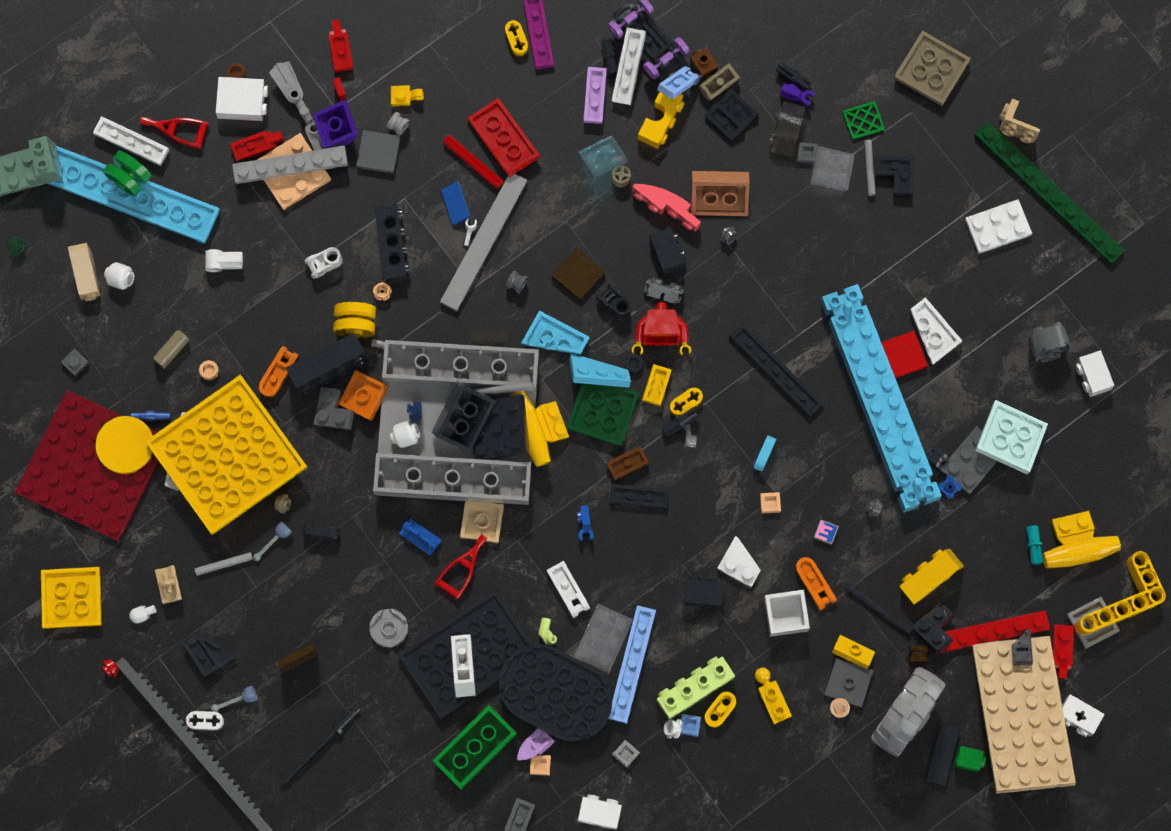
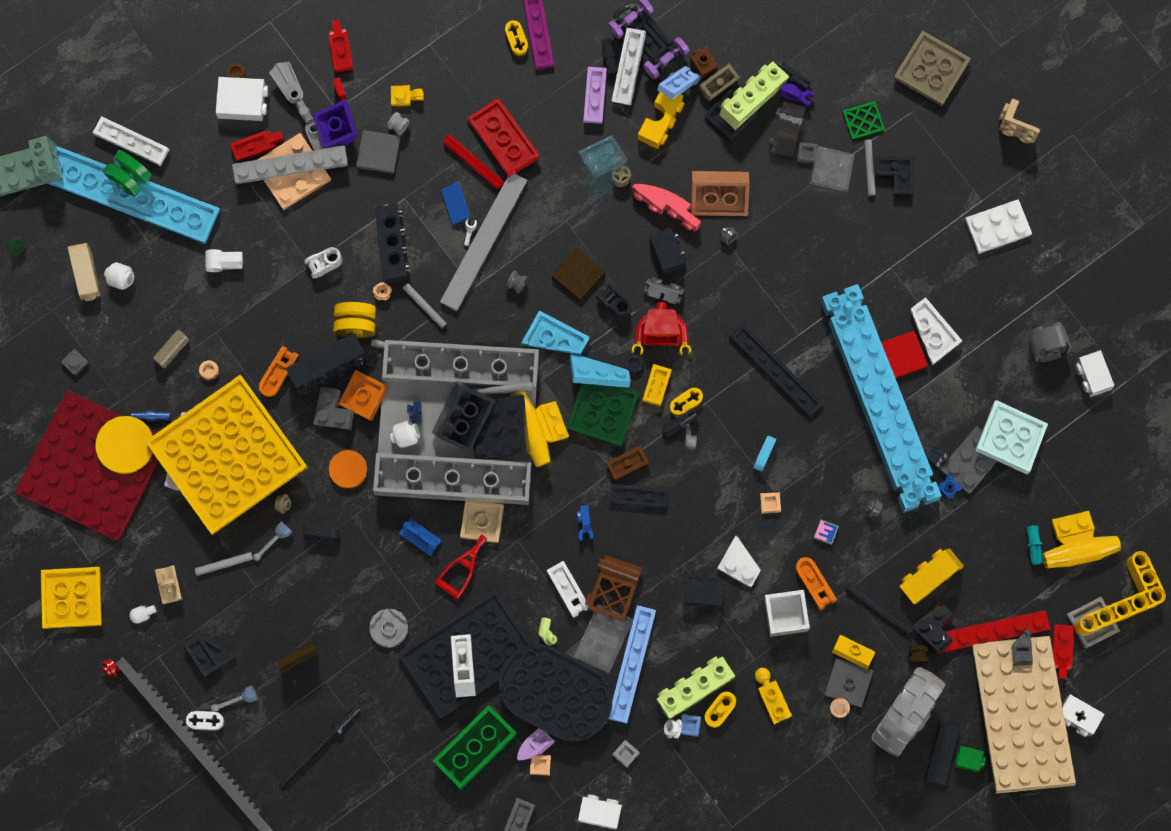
red piece [140,117,209,149] -> none
dark green plate [974,121,1125,265] -> none
none -> orange tile [329,450,367,488]
none -> light grey bar [403,284,447,329]
none -> reddish brown piece [585,555,642,622]
none -> yellowish green brick [719,62,789,130]

